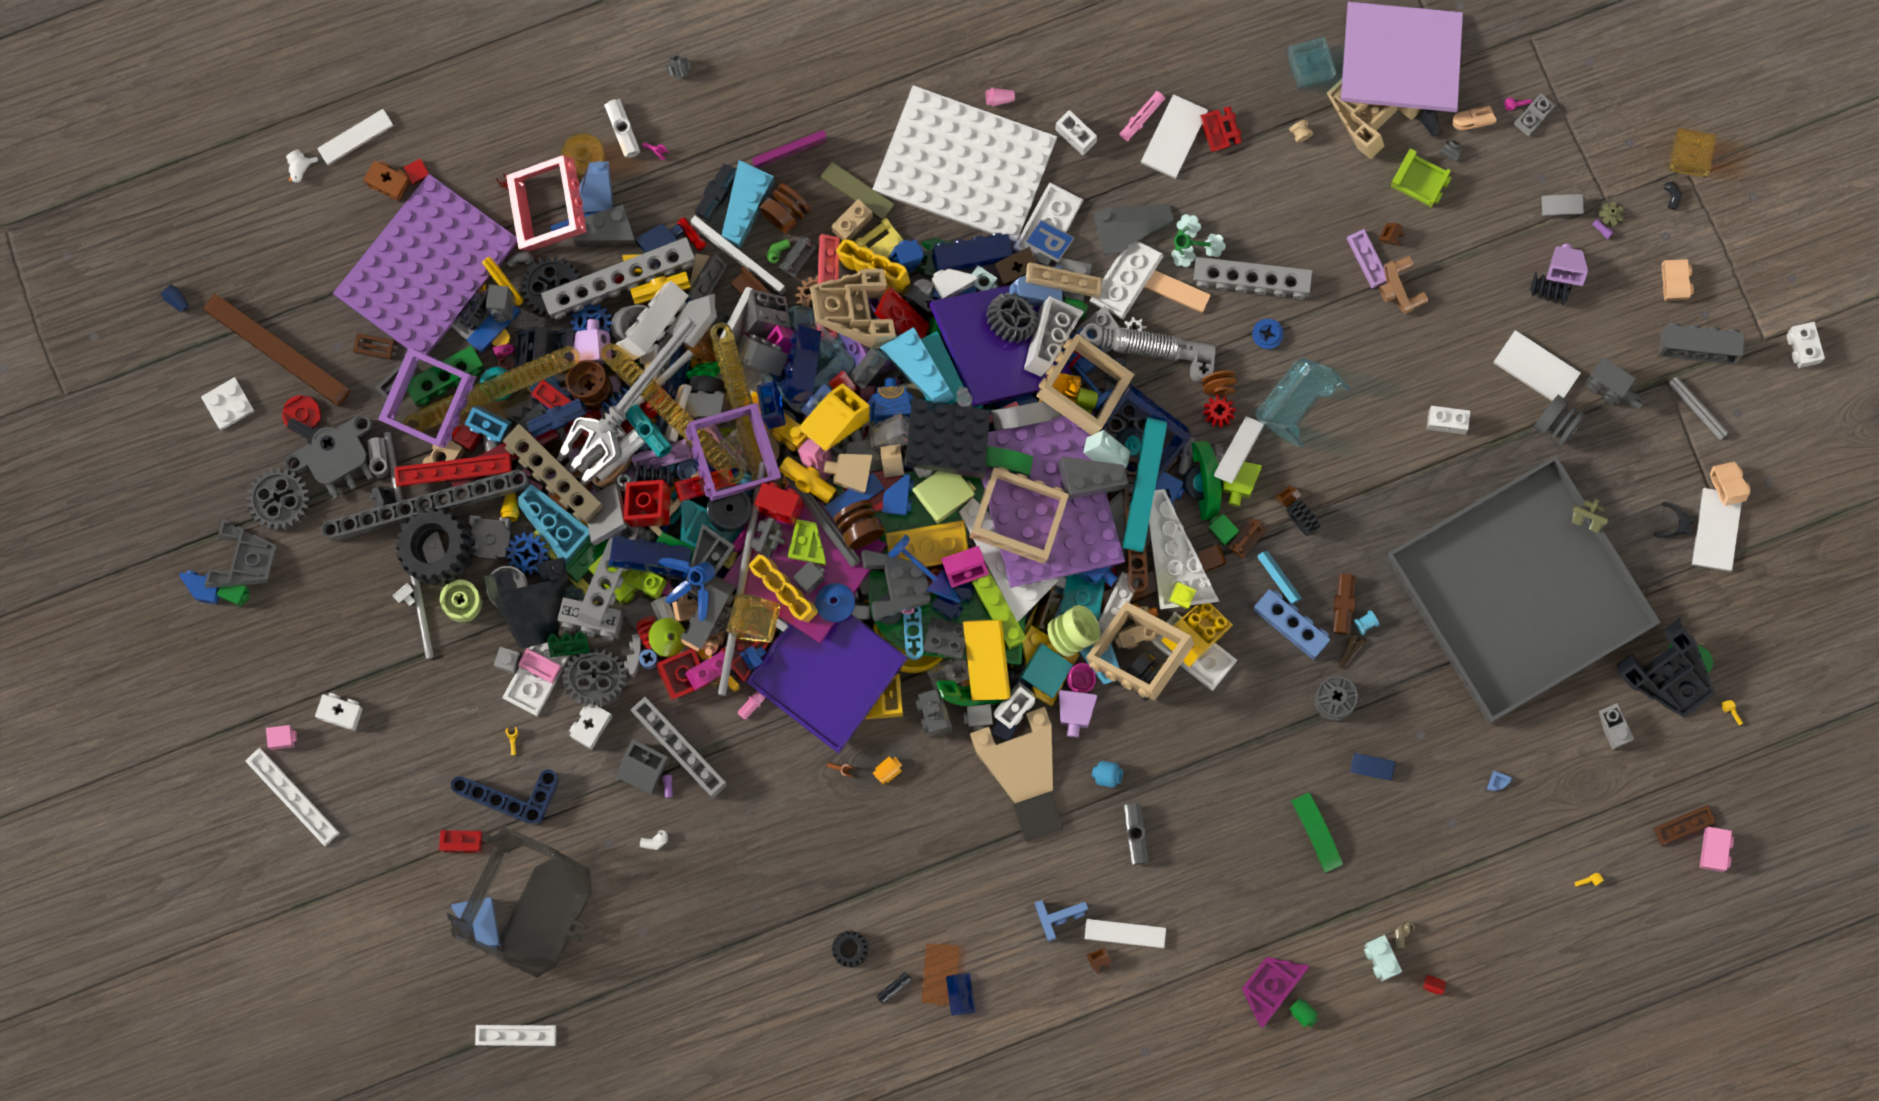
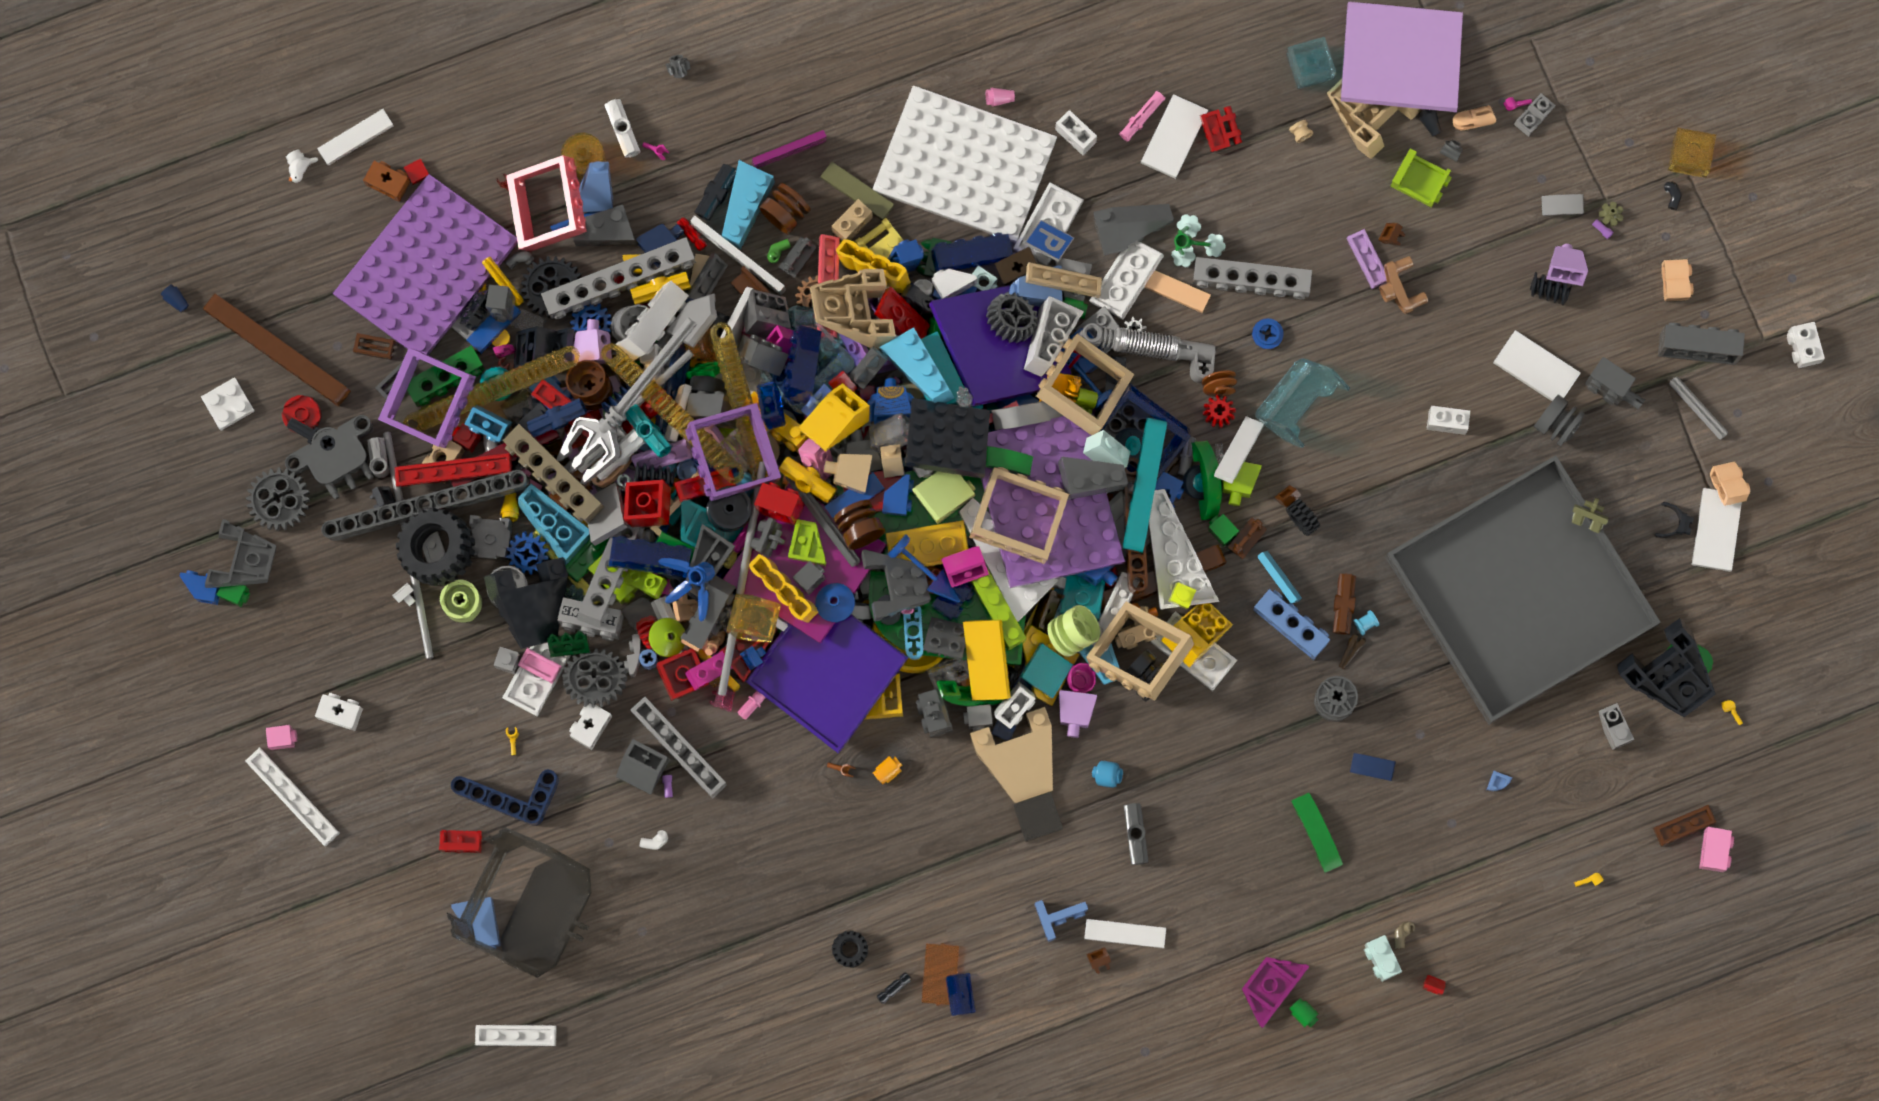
none -> clear pink tile [710,687,735,712]

